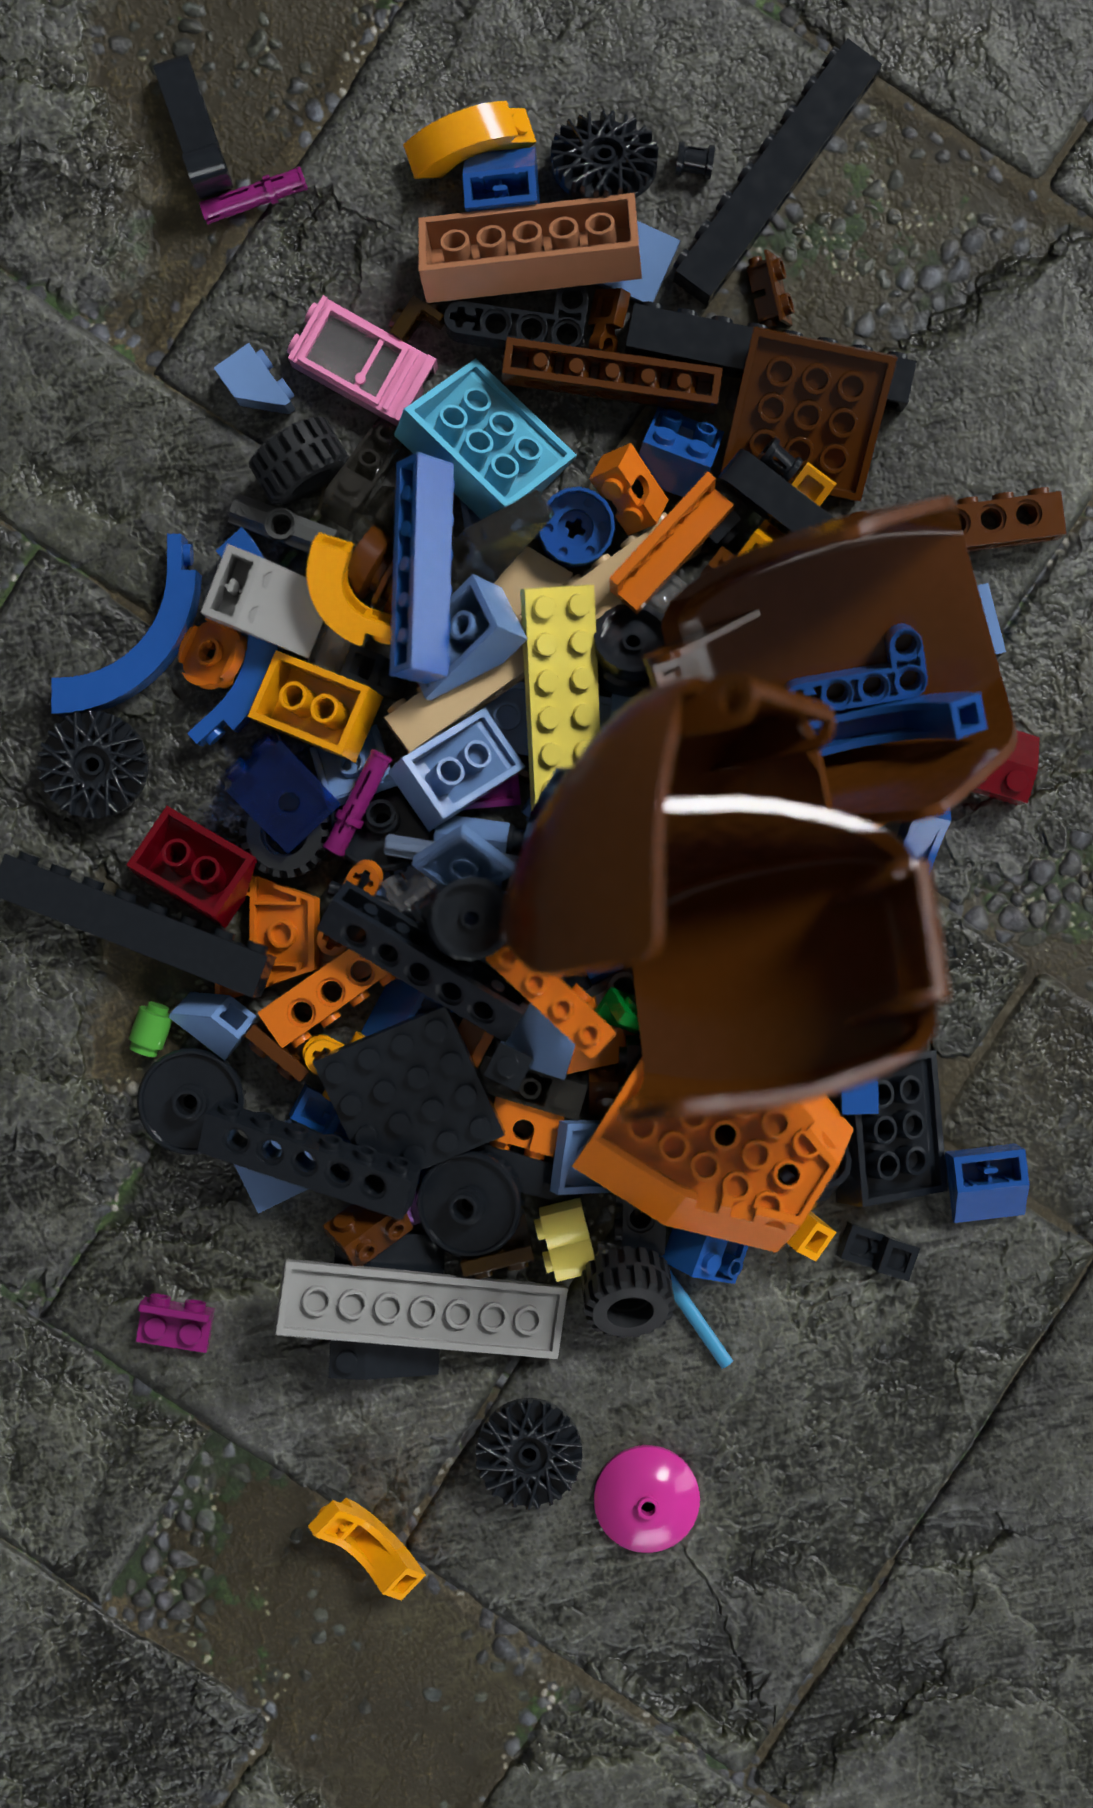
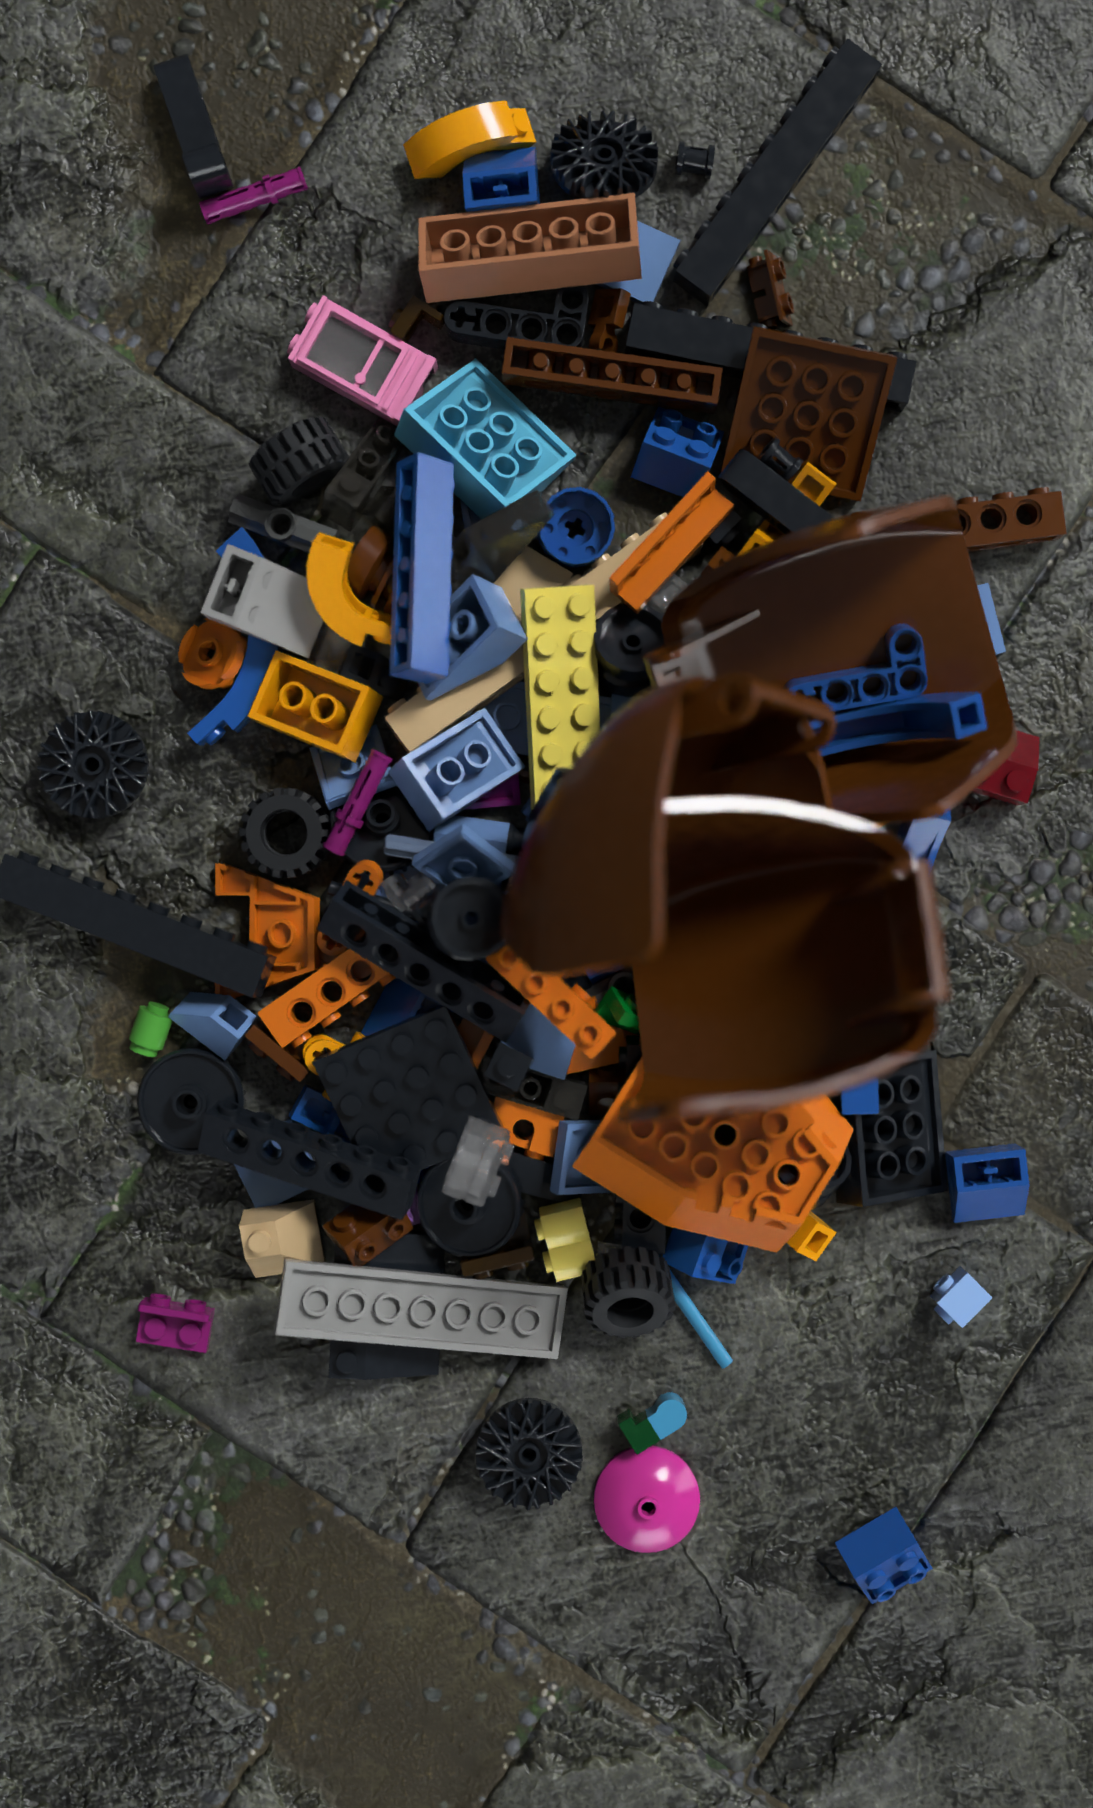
blue arch [51,534,202,717] -> none
dark red slope [126,806,257,929] -> none
medium blue slope [214,343,295,414] -> none
clear blue bracket [224,731,341,854] -> none
light orange arch [308,1498,426,1601] -> none
orange brick [589,443,669,536] -> none
black slope [836,1222,920,1282] -> none
none -> tan slope [239,1199,326,1278]
none -> clear brick [442,1116,514,1207]
none -> leg [617,1392,687,1455]
none -> blue slope [835,1507,933,1604]
none -> light blue brick [930,1266,992,1328]

